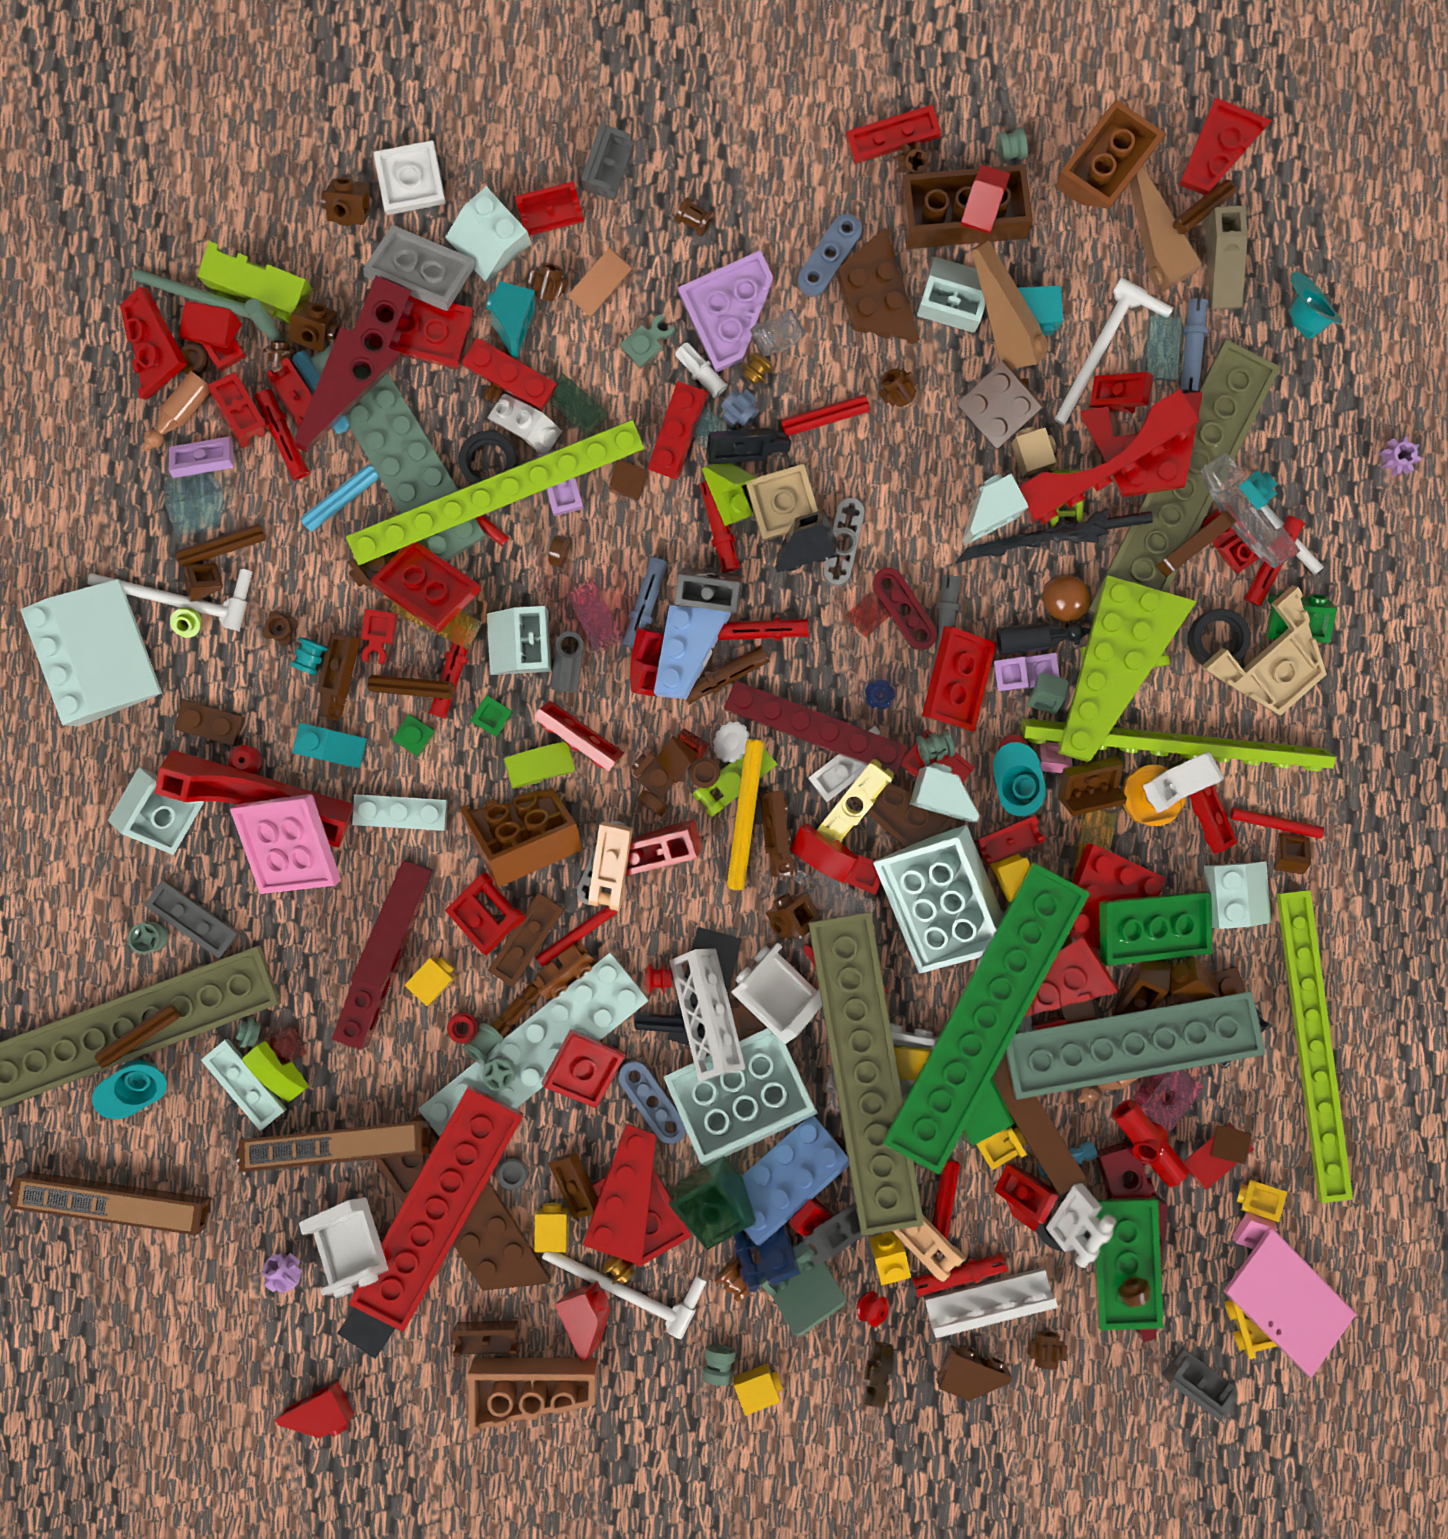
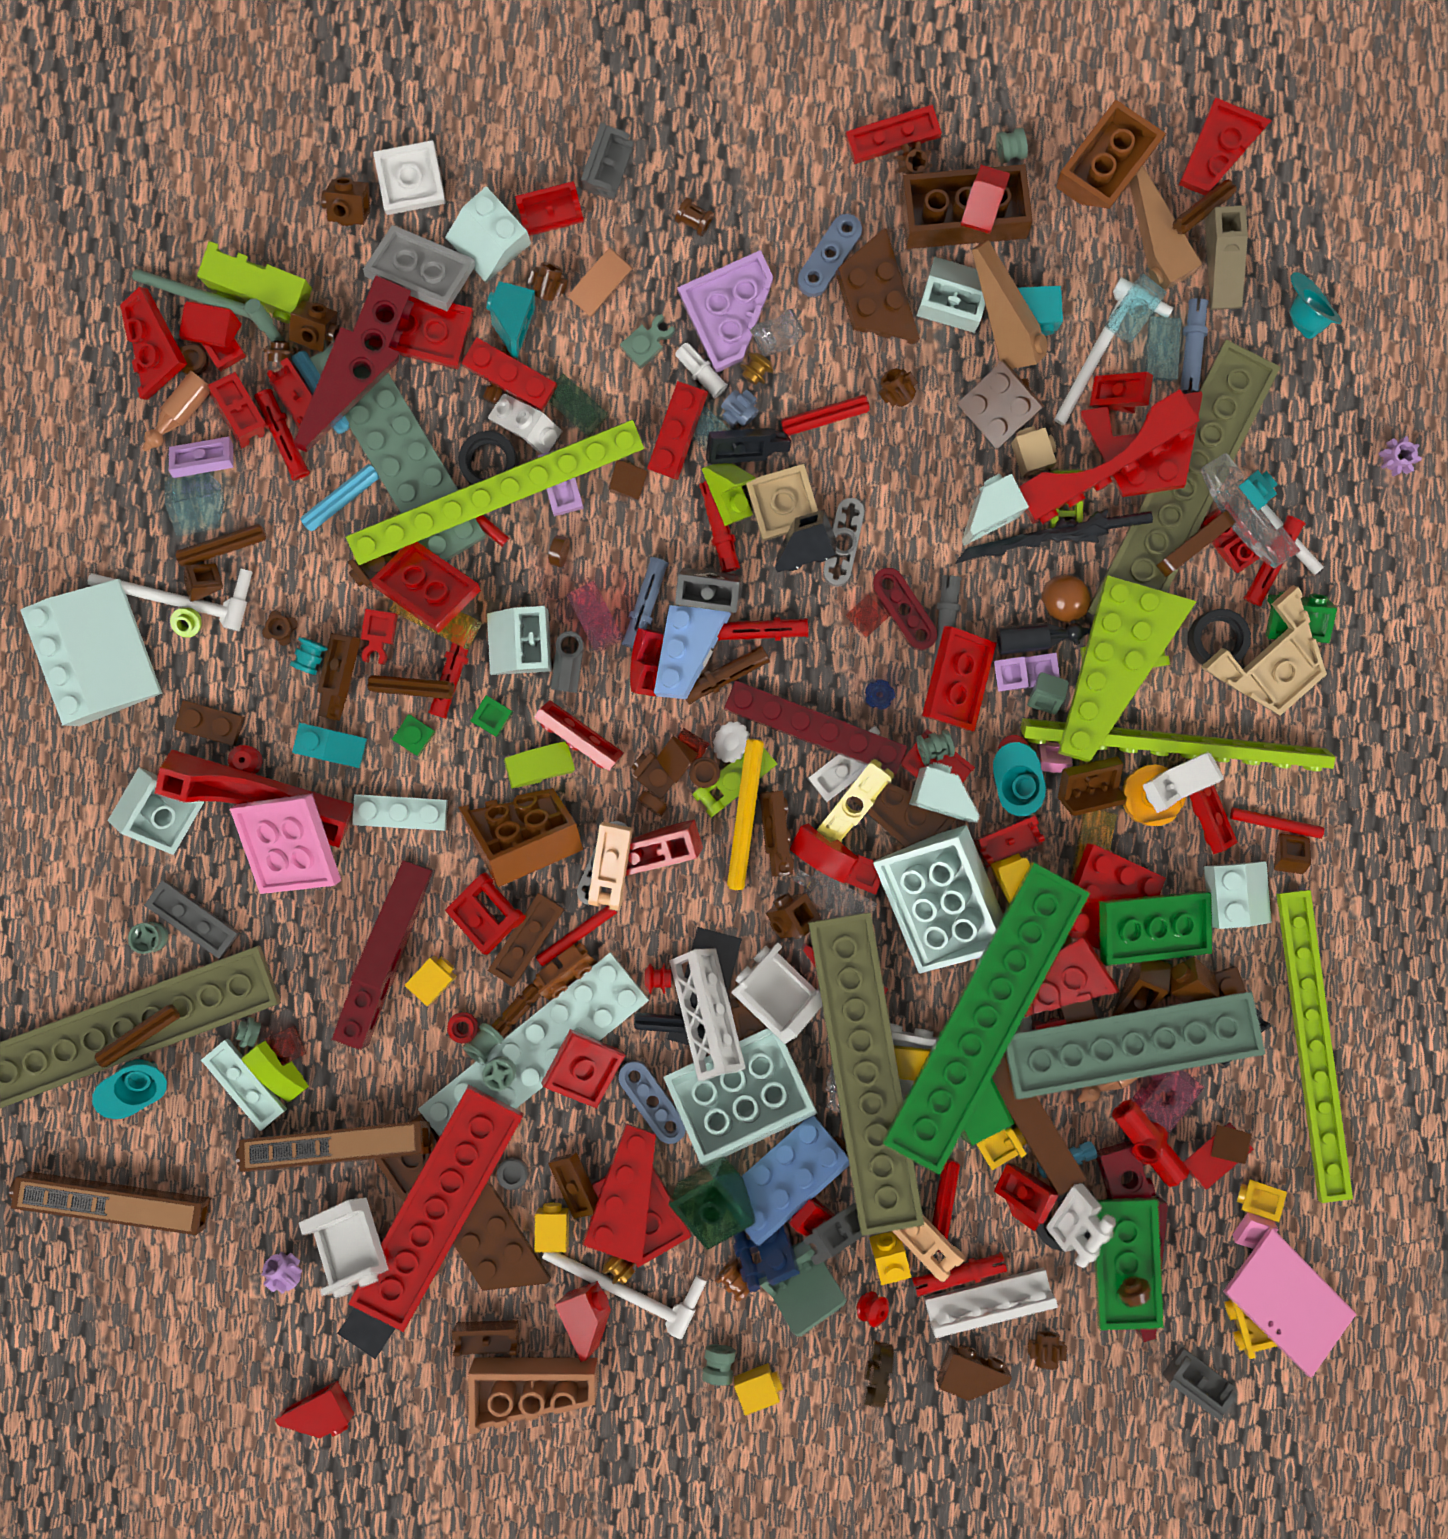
none -> clear light blue plate [1104,274,1167,344]

